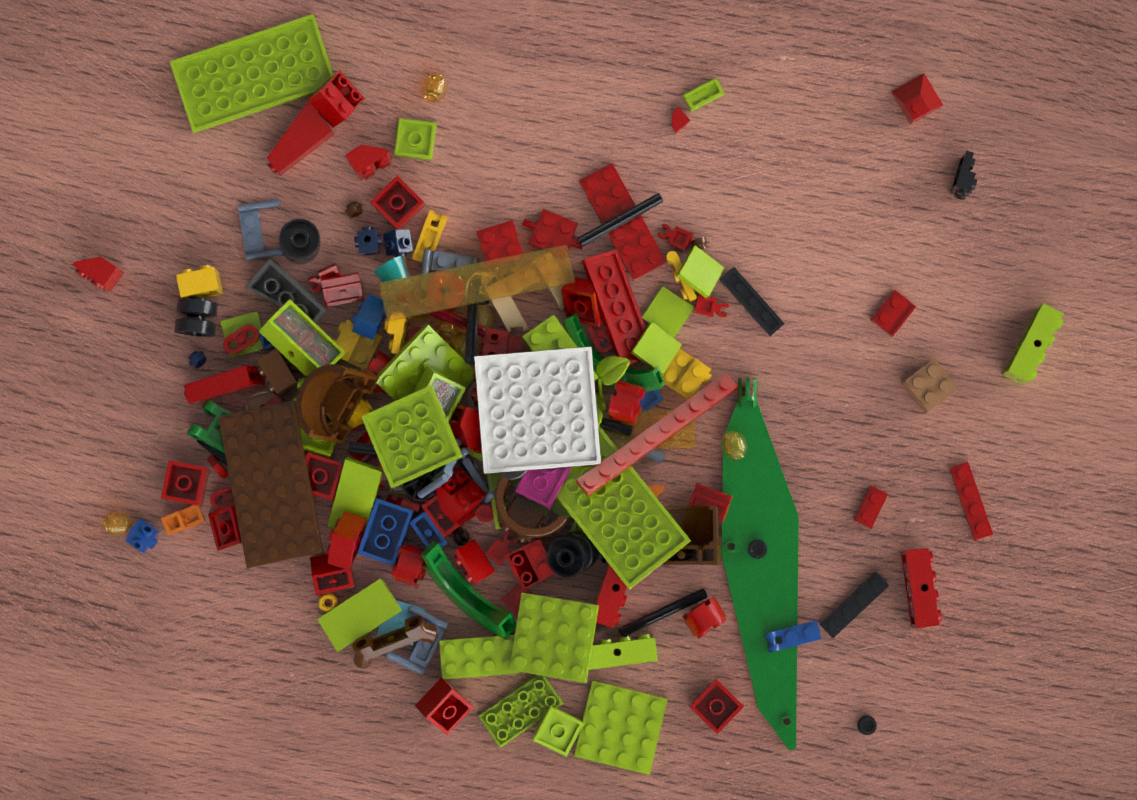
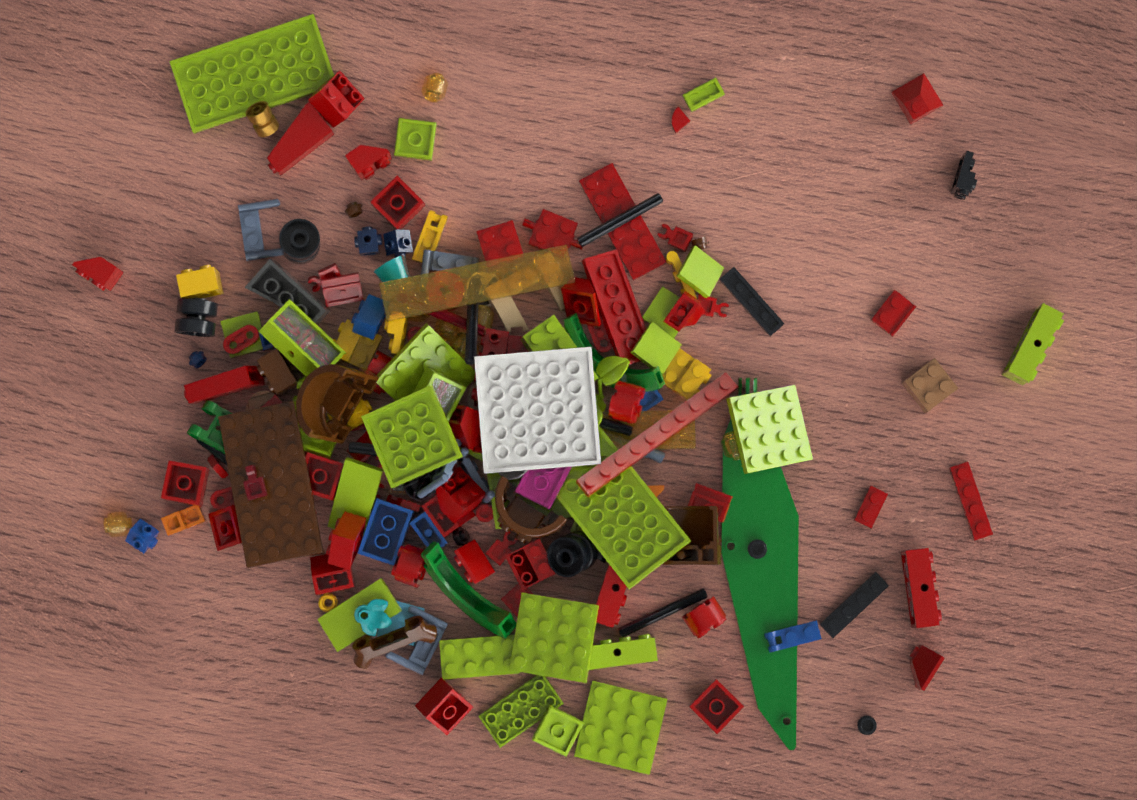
none -> dark red plate [243,465,268,501]
none -> pearl gold wheel [245,101,280,137]
none -> teal plate [354,599,392,636]
none -> red slope [663,291,705,332]
none -> plate [726,385,813,474]
none -> red slope [910,645,945,691]

